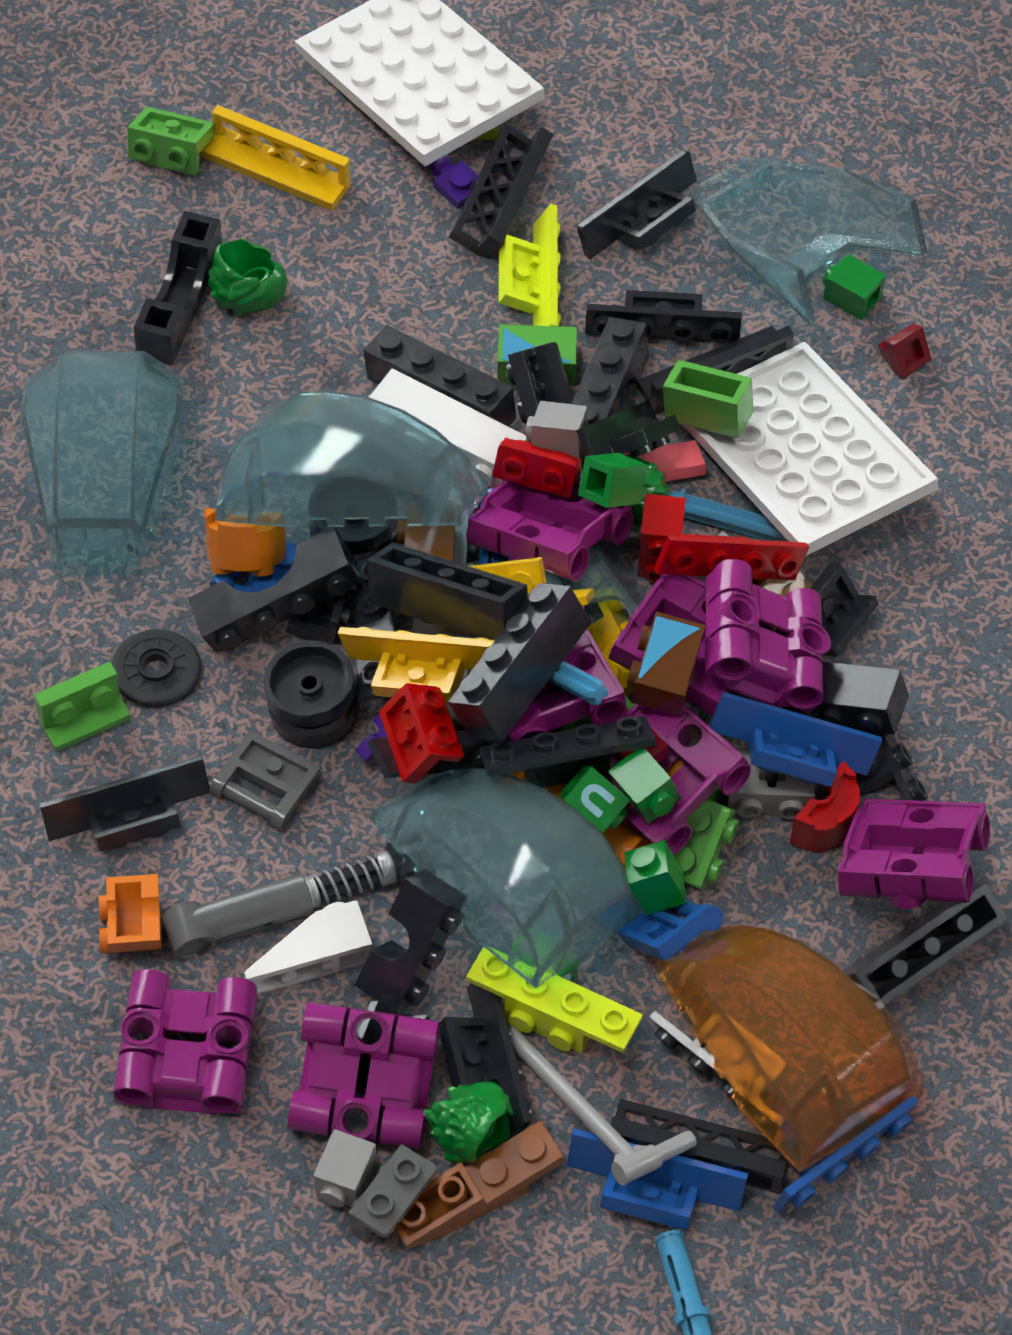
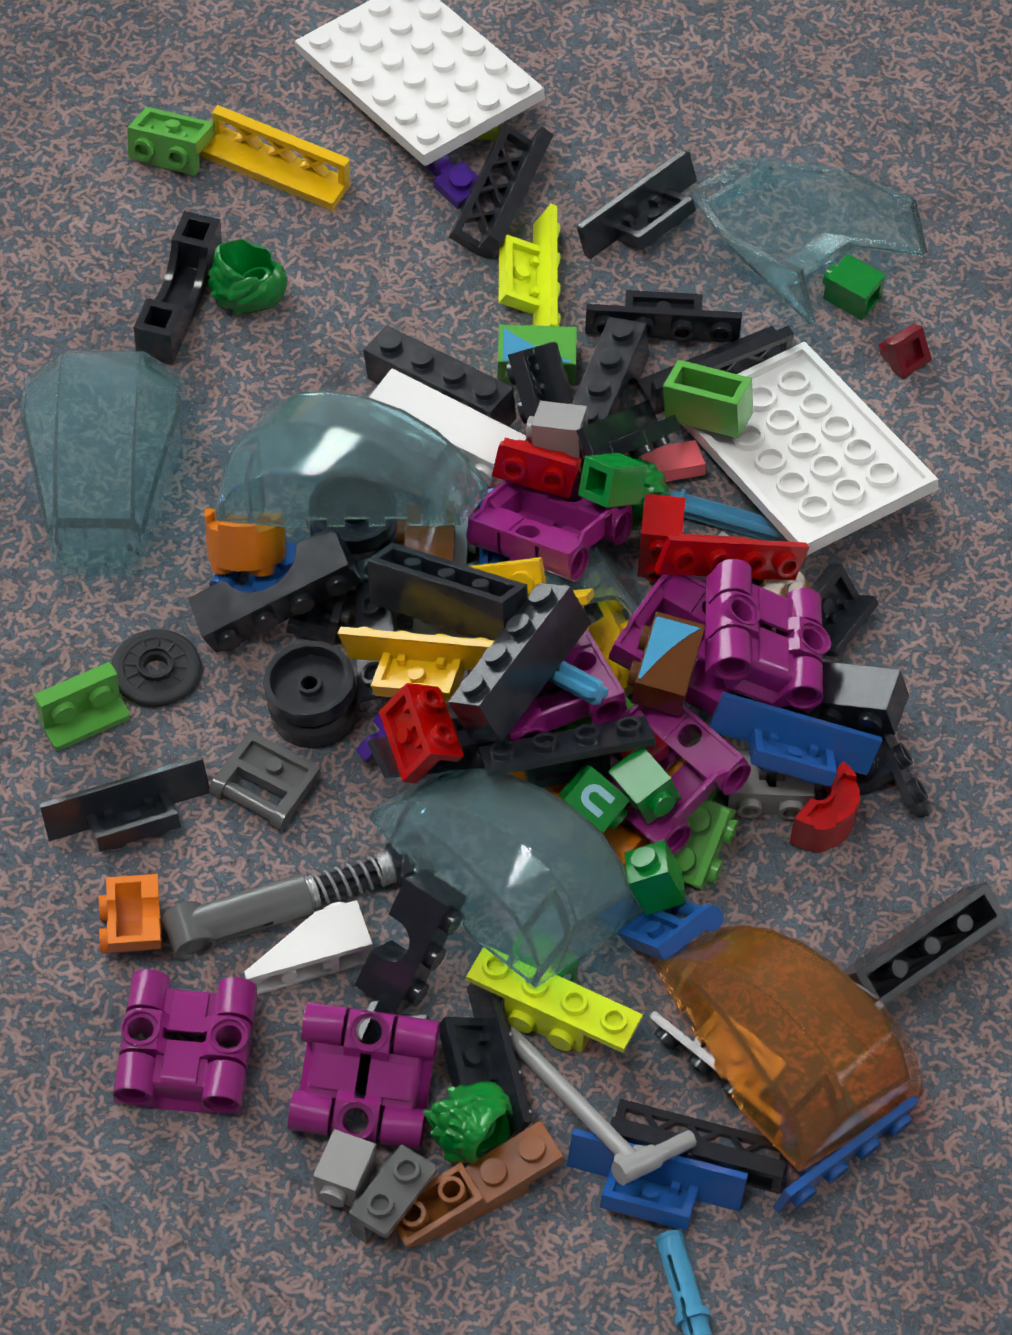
magenta piece [838,799,990,909] -> none

